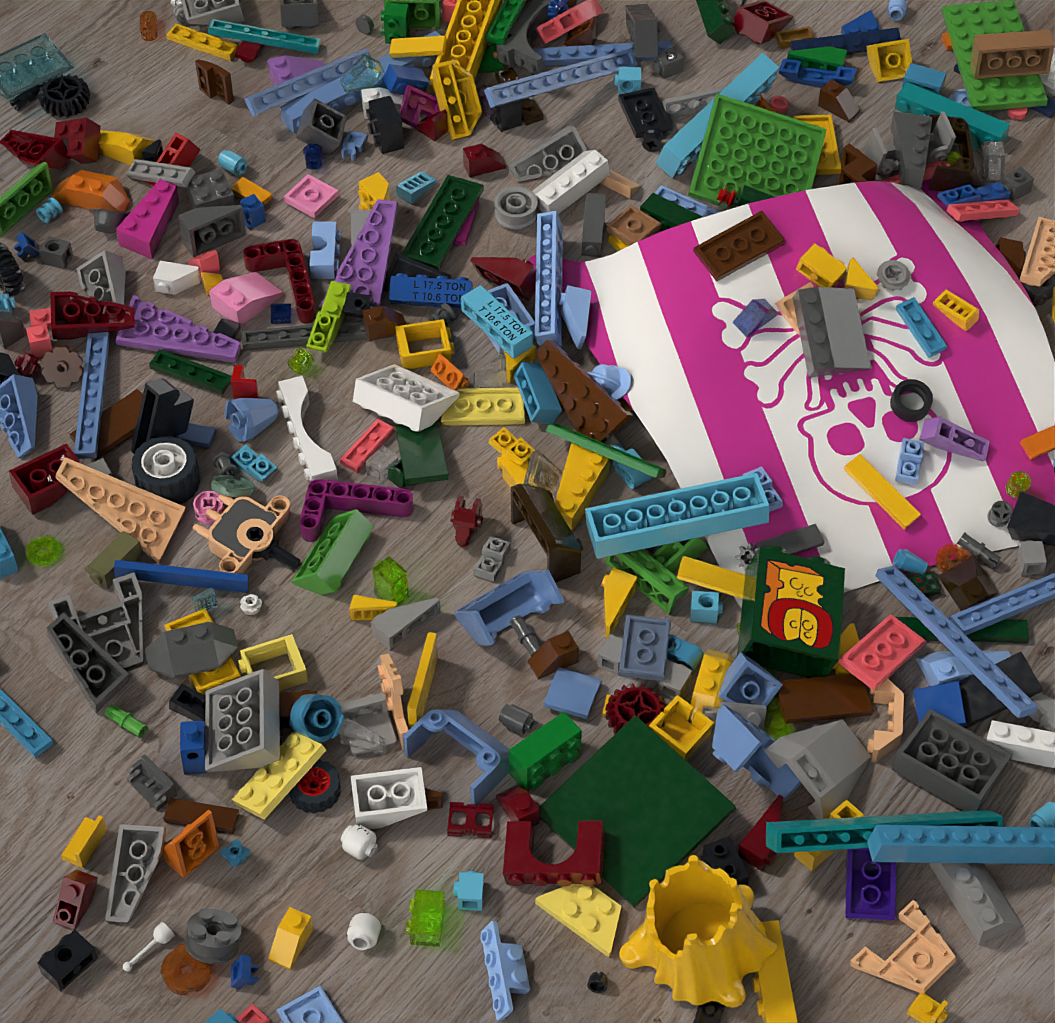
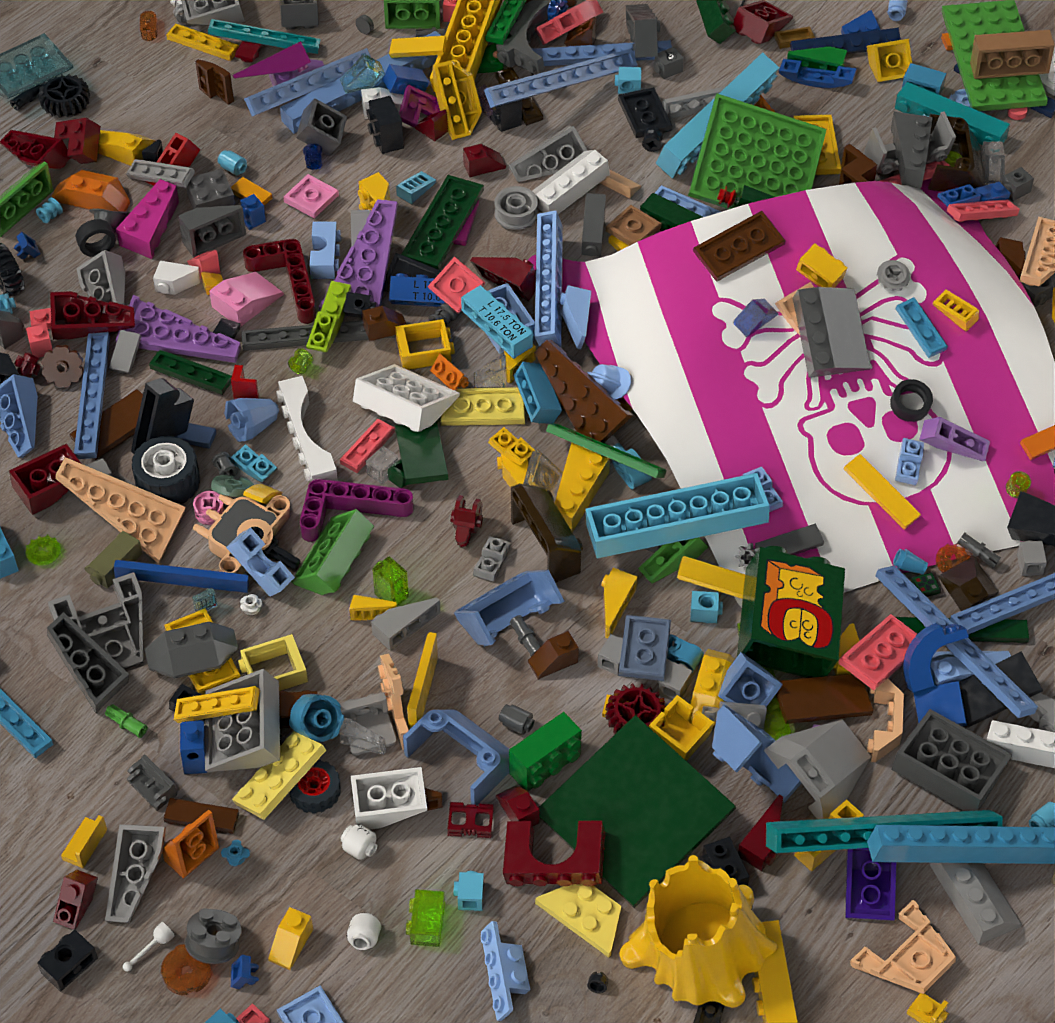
dark grey brick [39,236,73,269] -> none
clear blue tile [270,304,292,324] -> none
medium blue plate [341,130,368,161] -> none
green brick [381,3,410,44] -> none
medium blue slope [543,667,602,719] -> none
bright green fence [605,549,689,614] -> none
coral tile [769,96,789,114] -> none
reddish brown slope [818,79,860,122] -> none
yellow slope [843,257,879,300] -> none
dark grey wheel [987,501,1013,527] -> none
none -> black tyre [75,219,116,257]
none -> light grey tile [109,330,142,374]
none -> yellow tile [173,686,260,723]
none -> light blue arch [226,528,295,597]
none -> magenta wedge [232,41,311,79]
none -> yellow slope [243,484,283,505]
none -> coral tile [428,256,485,314]
none -> blue arch [903,623,969,692]

